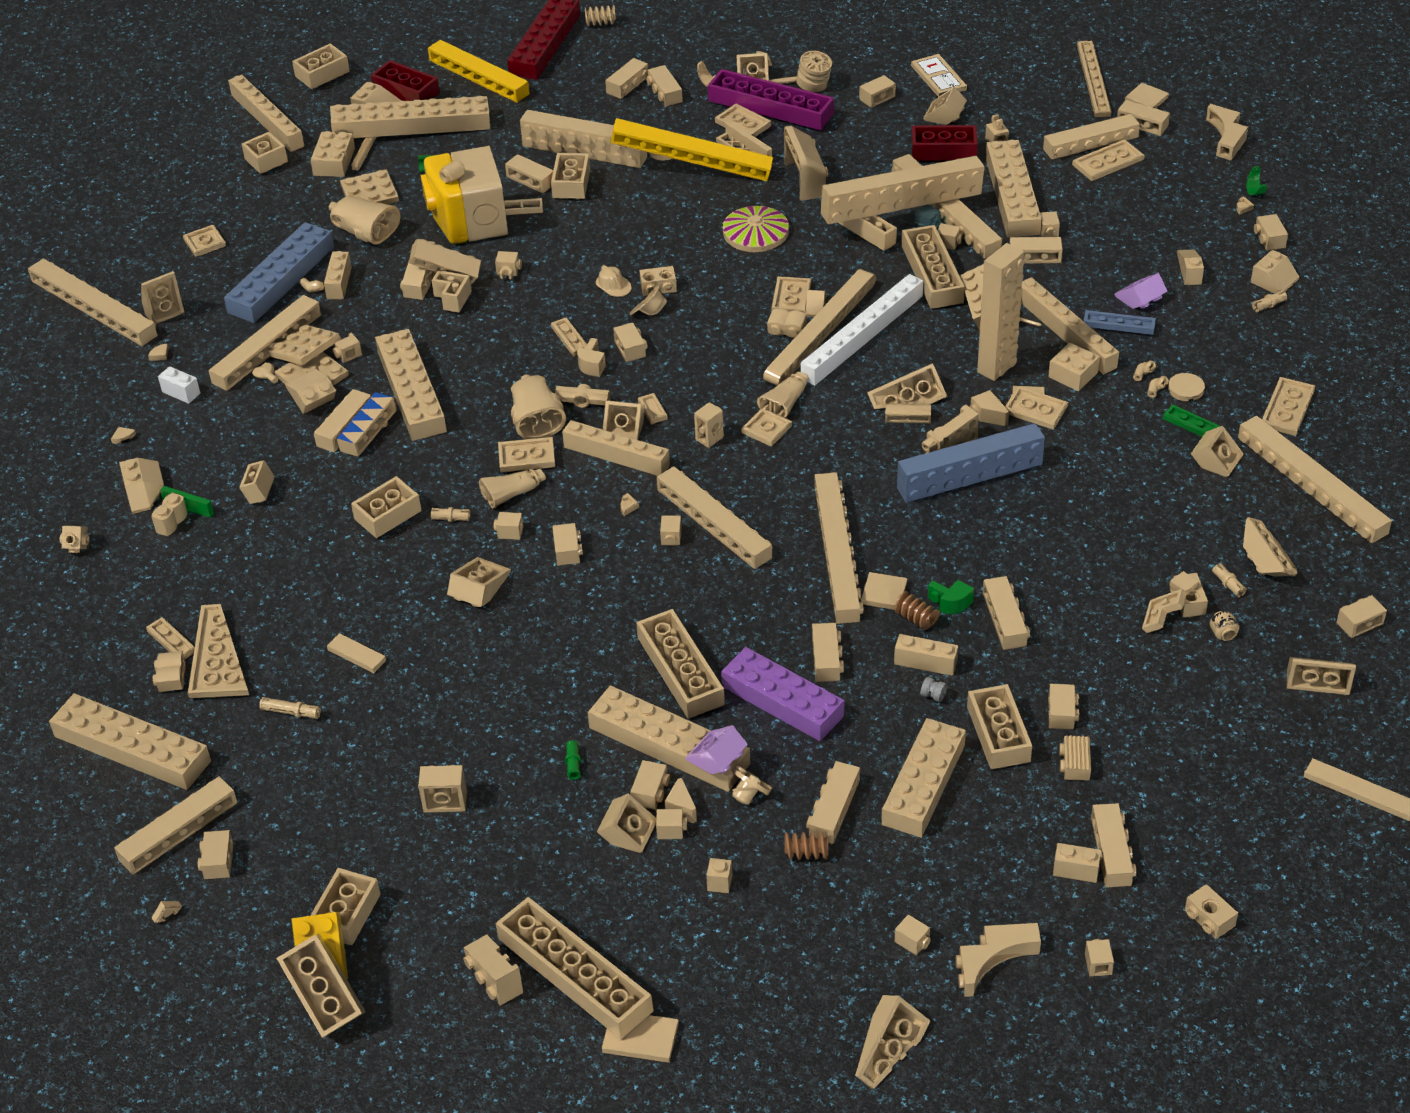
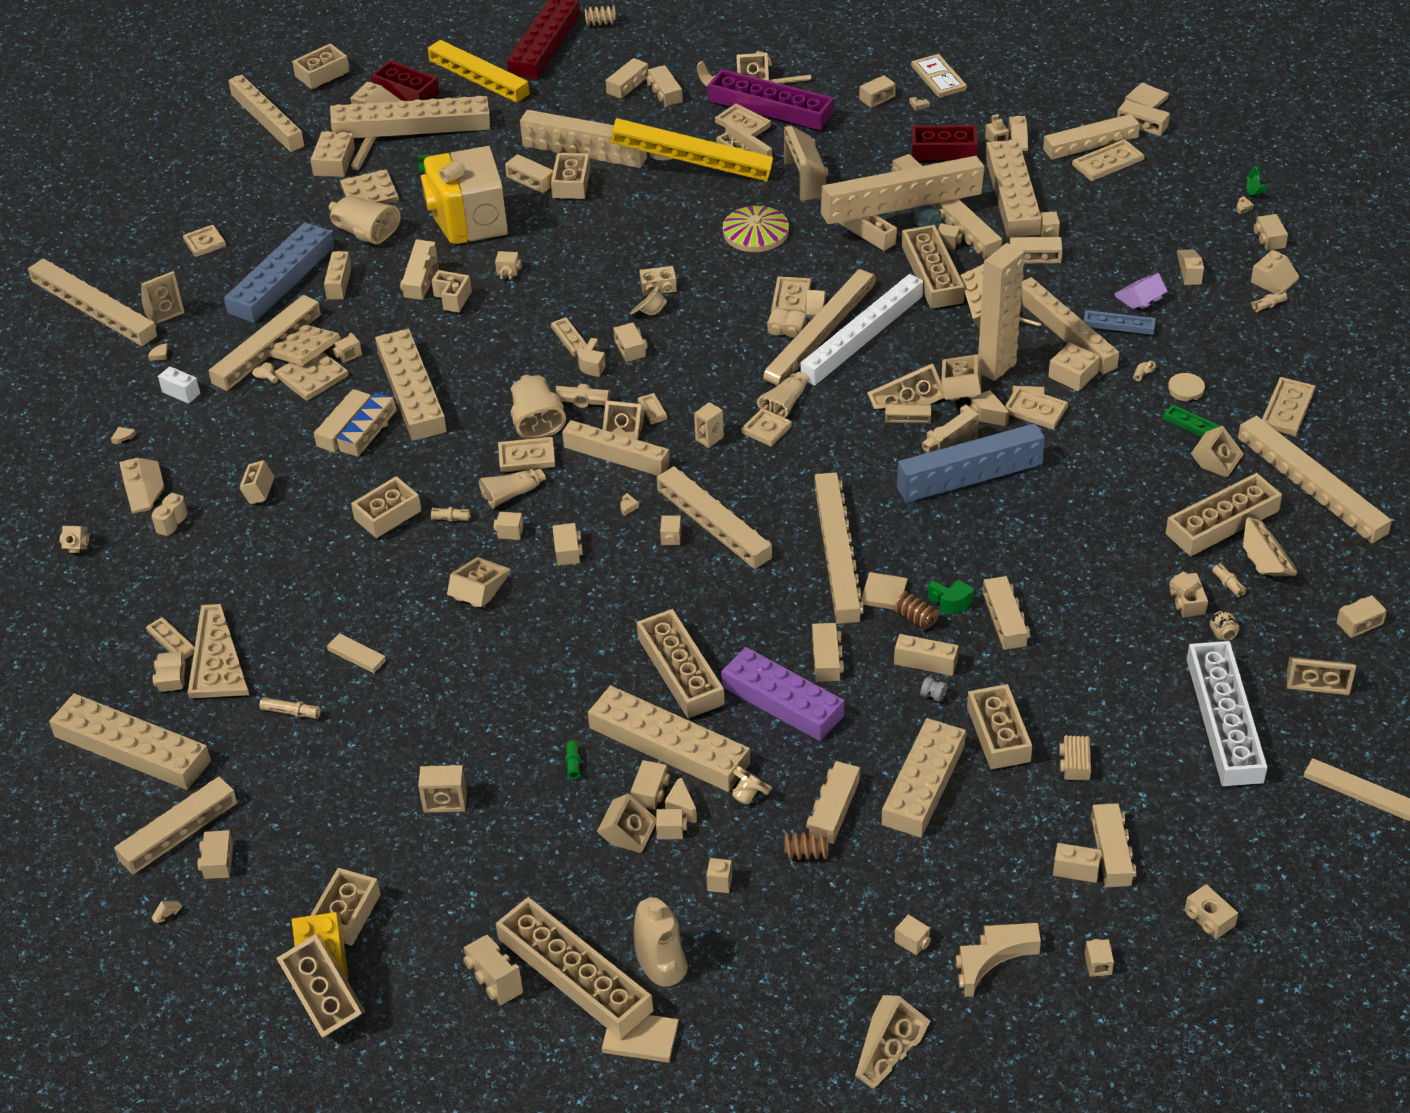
green tile [160,486,214,518] -> none
tan brick [242,132,288,174] -> none
tan slope [285,369,336,414] -> none
tan arm [300,278,324,293] -> none
tan brick [409,239,481,284] -> none
tan piece [504,198,543,215] -> none
tan piece [596,265,632,297] -> none
lavender slope [685,725,748,774] -> none
tan wheel [796,51,832,92] -> none
tan slope [923,87,967,125] -> none
tan brick [1048,684,1079,729] -> none
tan tile [1077,41,1111,117] -> none
tan plate [1142,589,1187,633] -> none
tan arm [1147,376,1169,398] -> none
tan arch [1206,104,1248,160] -> none
none -> tan torso [634,897,688,987]
none -> tan tile [909,97,930,111]
none -> tan brick [941,354,981,401]
none -> tan slope [1008,116,1028,151]
none -> tan brick [1165,473,1282,556]
none -> white brick [1187,641,1267,786]

